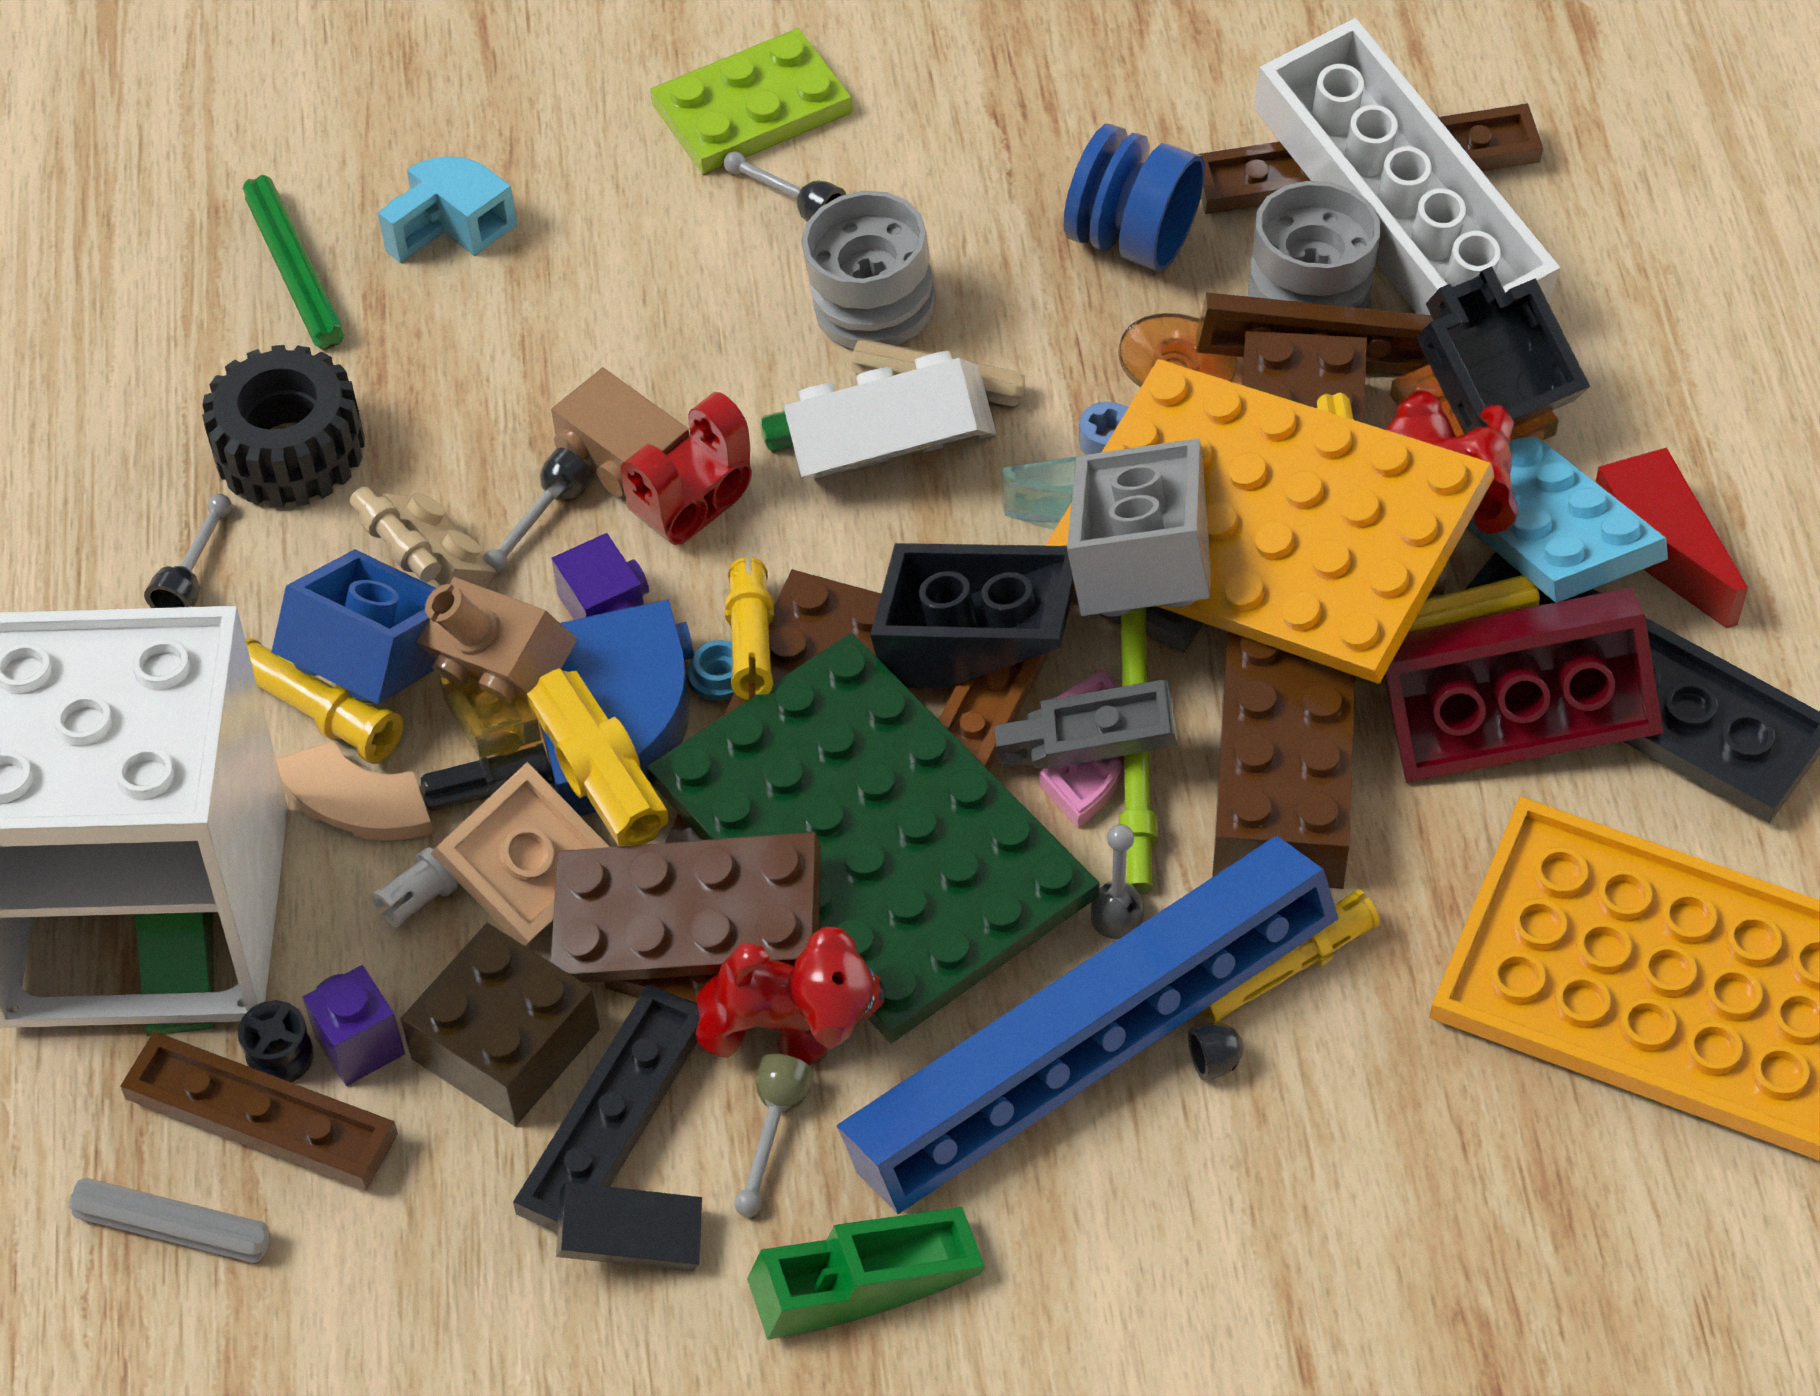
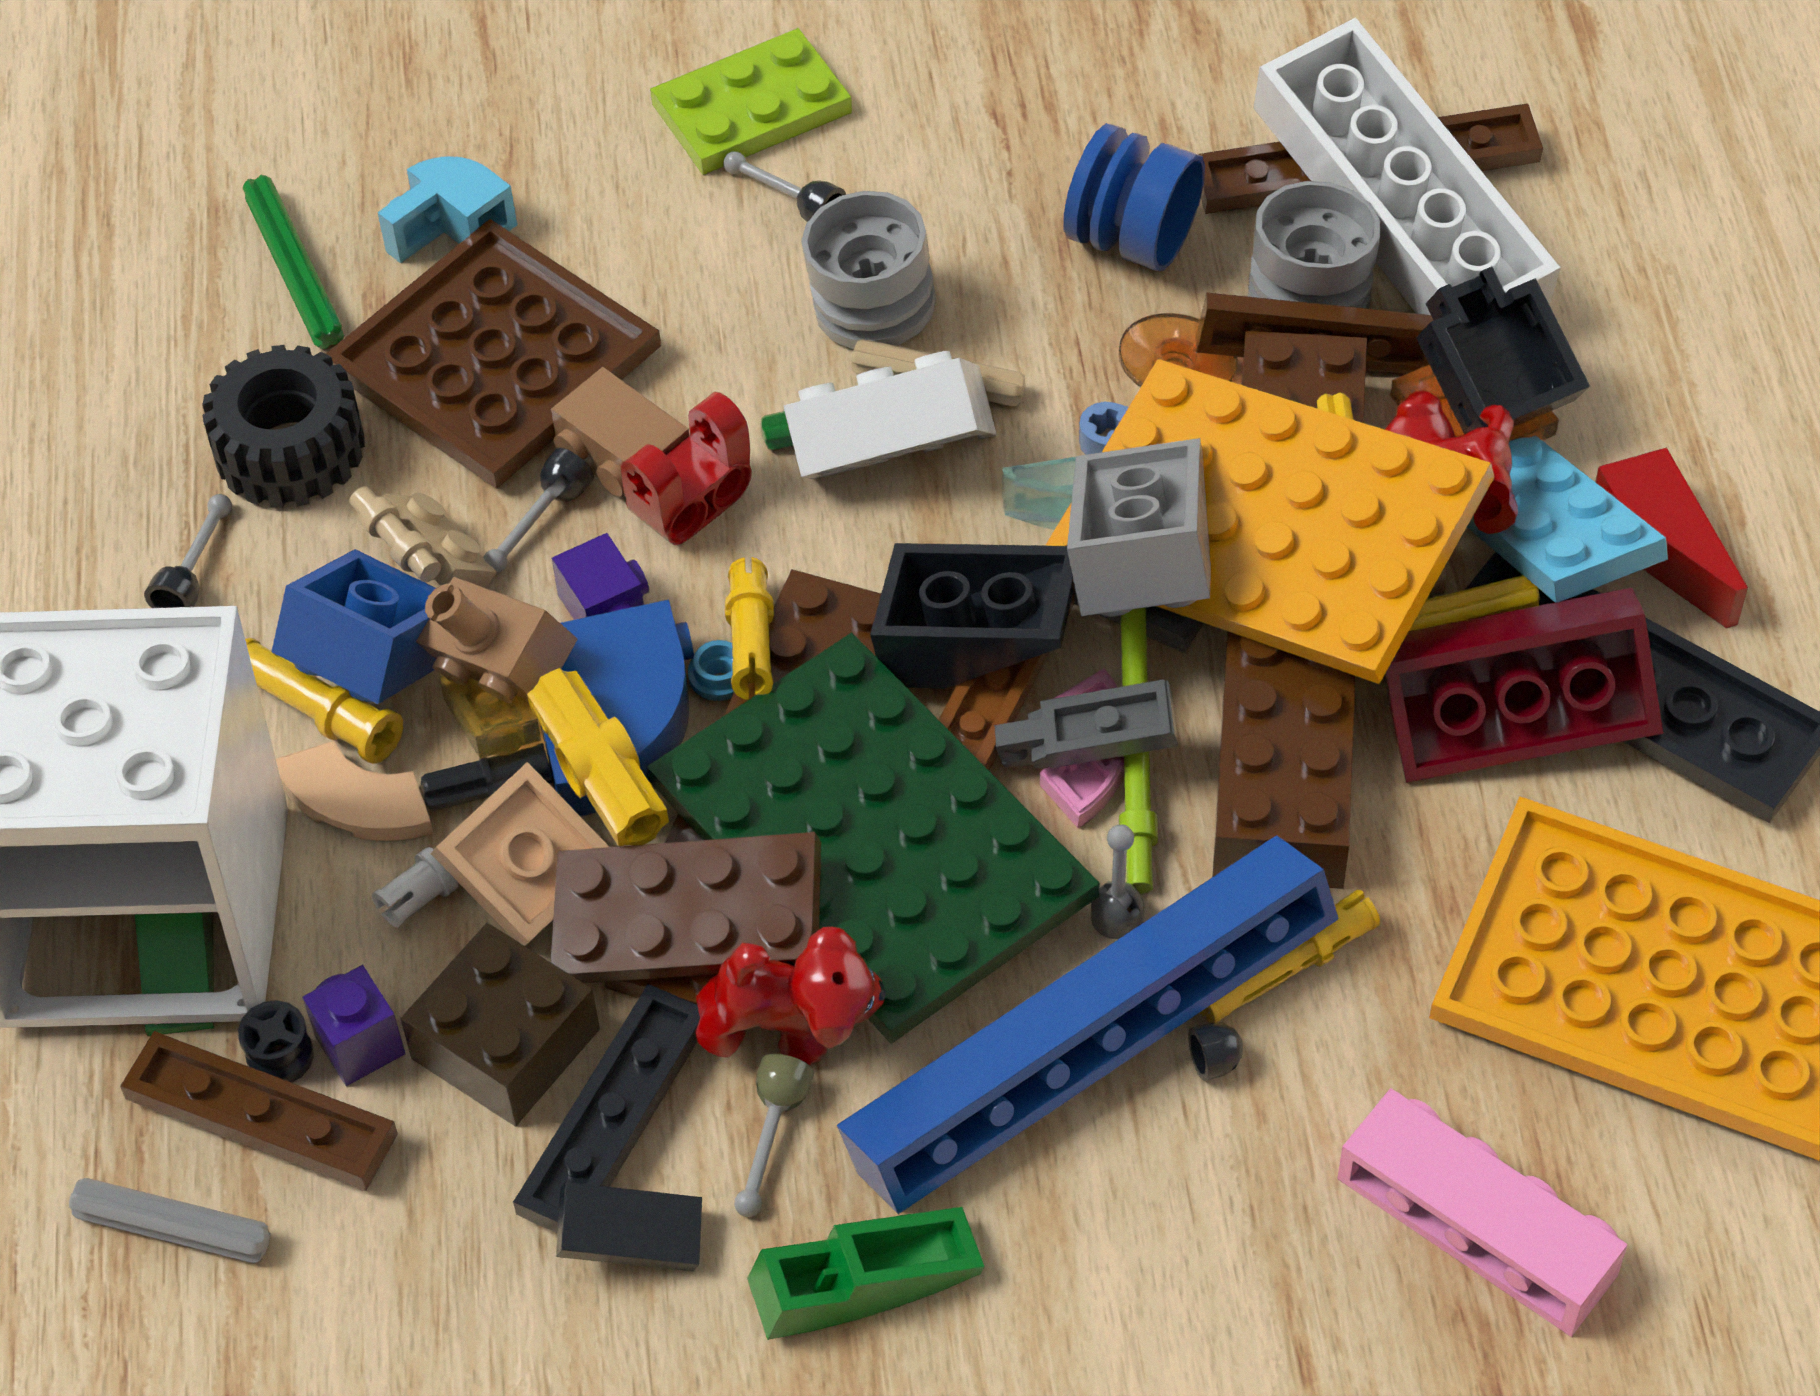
none -> reddish brown plate [326,219,661,489]
none -> bright pink brick [1337,1088,1628,1337]

